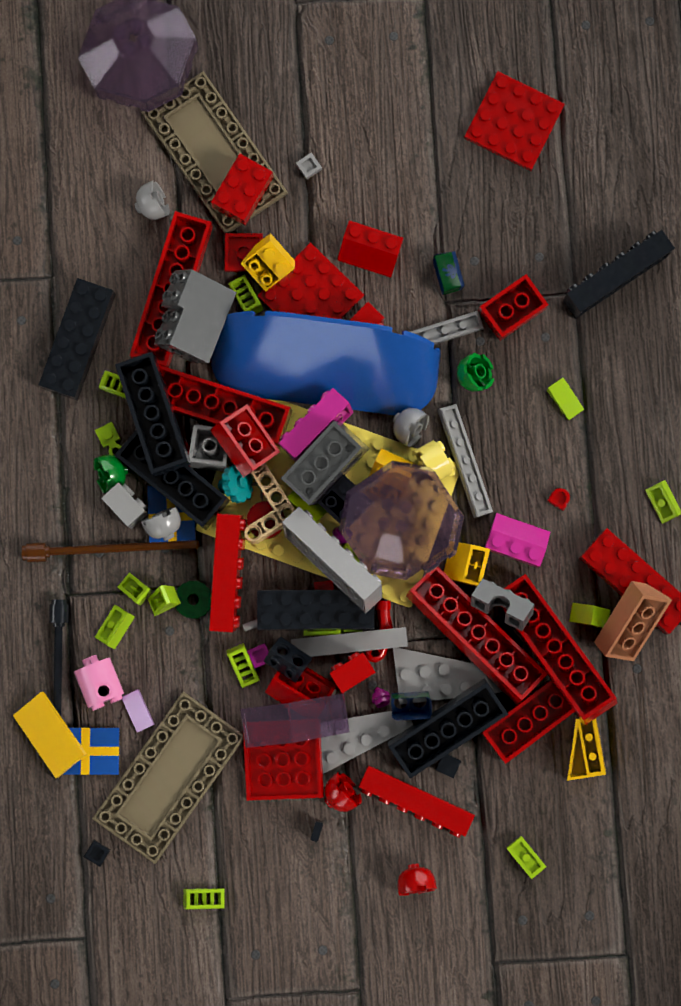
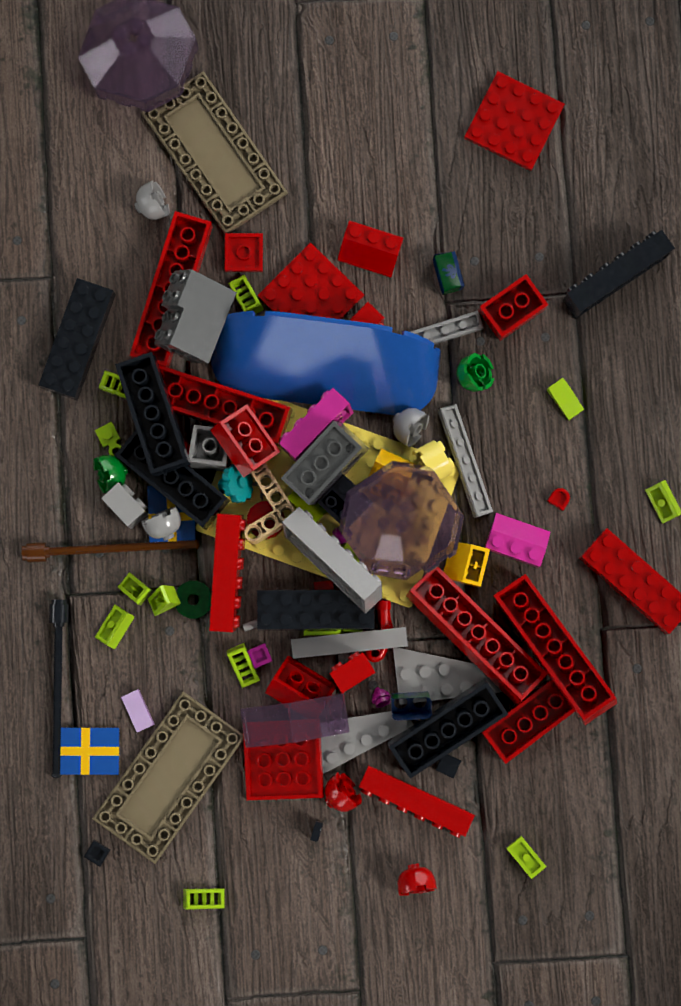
yellow tile [13,692,87,778] -> none
bright pink cylinder [74,655,124,711] -> none
red brick [211,153,274,226] -> none
yellow slope [241,233,295,291] -> none
black brick [264,637,313,683] -> none
light grey plate [296,153,322,180] -> none
arch [470,578,534,631] -> none
yellow wedge [567,718,606,781] -> none
lime slope [569,603,610,628] -> none
nougat slope [594,581,672,661] -> none

